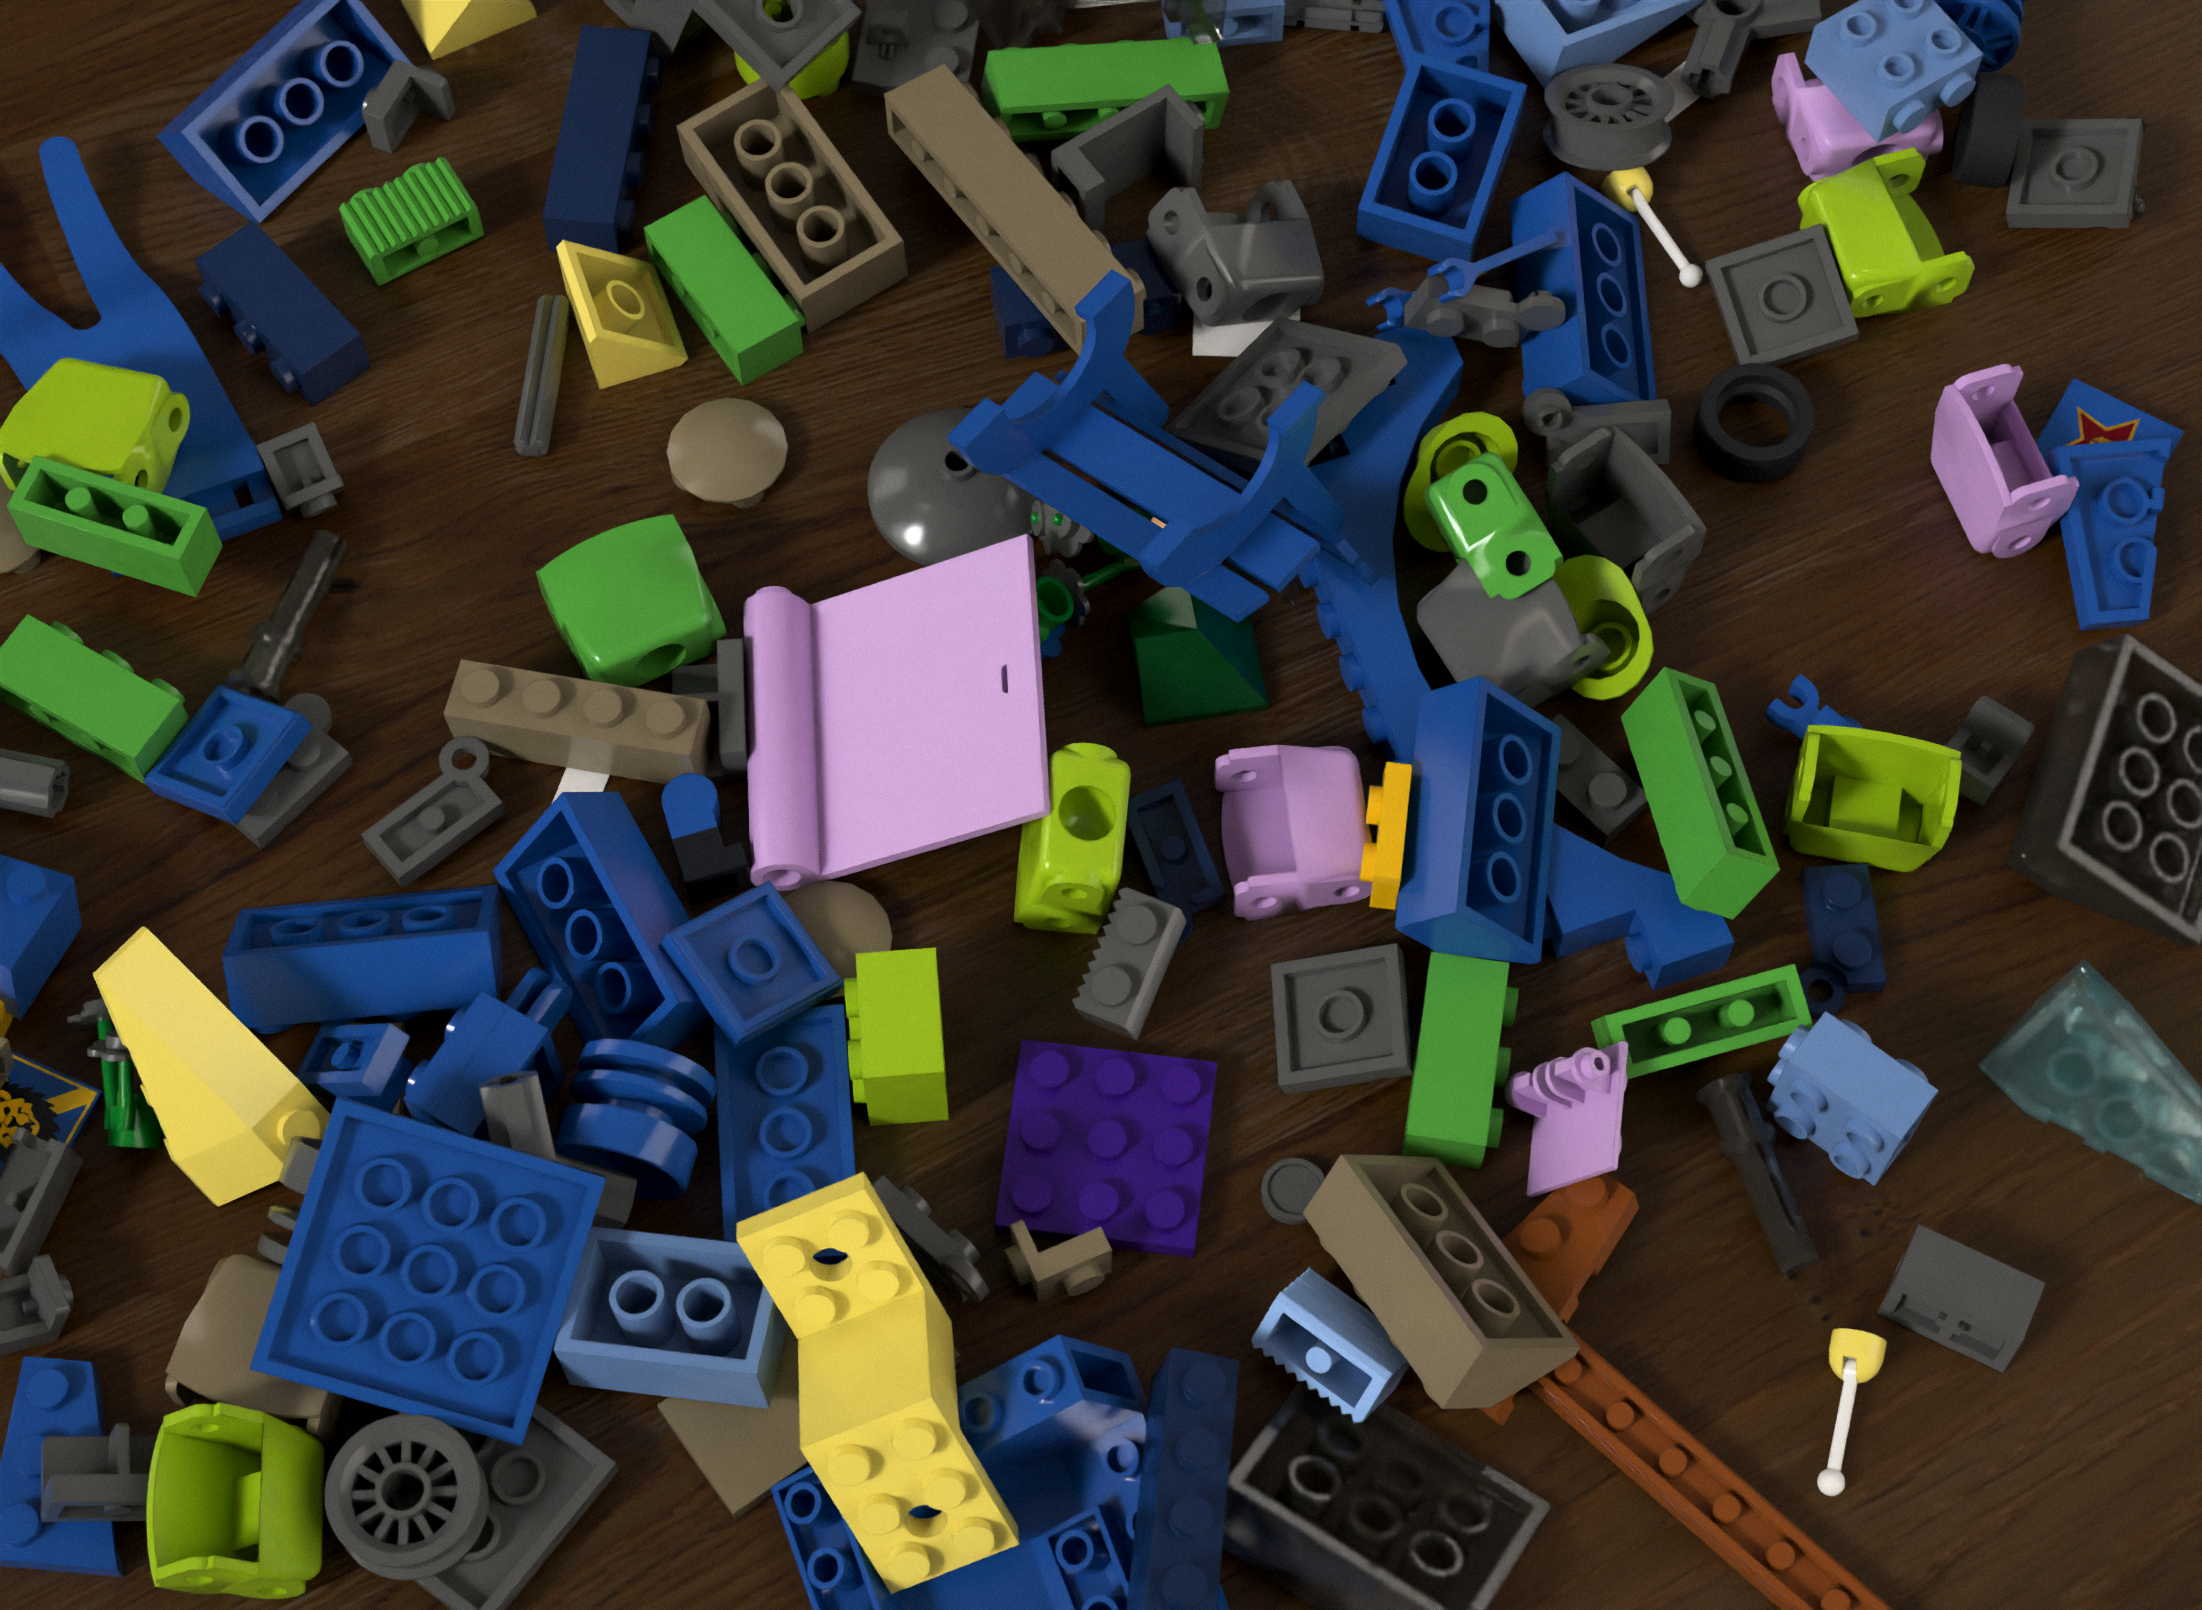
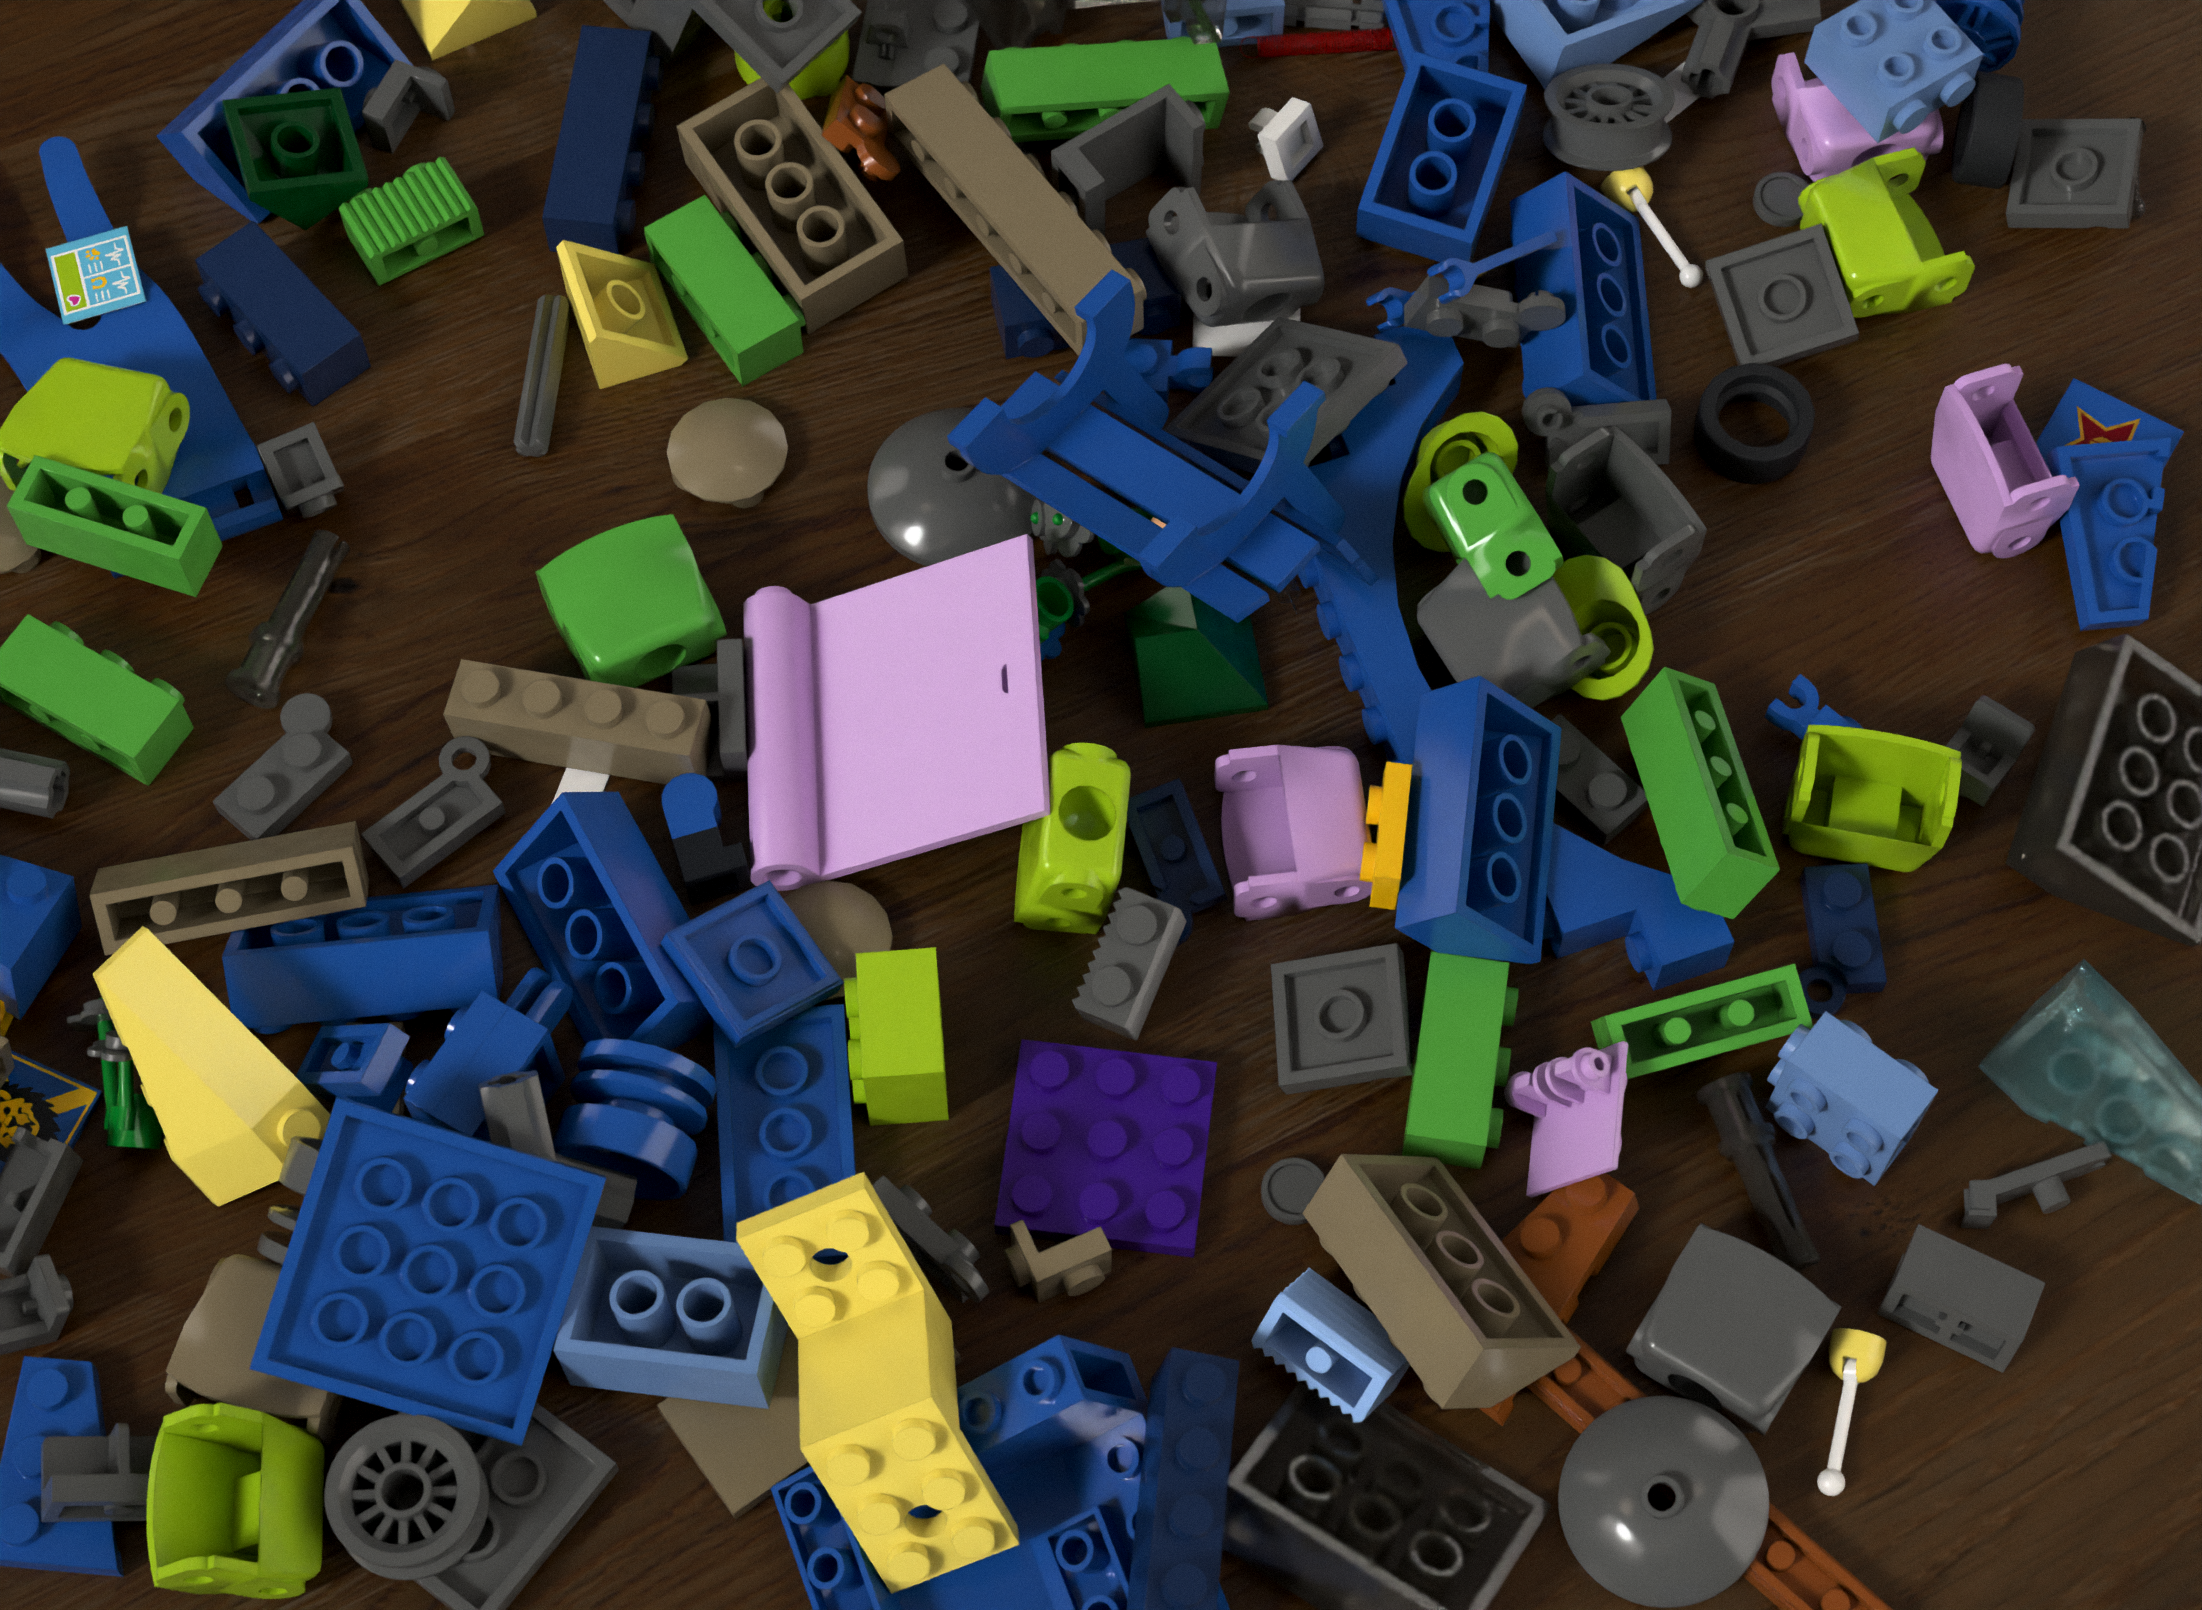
blue tile [143,684,313,825] -> none
none -> sticker [46,226,146,325]
none -> dark tan brick [90,821,369,955]
none -> dark green slope [222,88,369,231]
none -> dark orange hinge [821,75,901,181]
none -> blue plate [1123,338,1214,404]
none -> red piece [1240,28,1397,58]
none -> white tile [1248,97,1323,181]
none -> dark grey dish [1558,1396,1769,1608]
none -> dark grey piece [1626,1222,1842,1436]
none -> dark grey piece [1753,172,1809,227]
none -> dark grey piece [1960,1141,2112,1229]

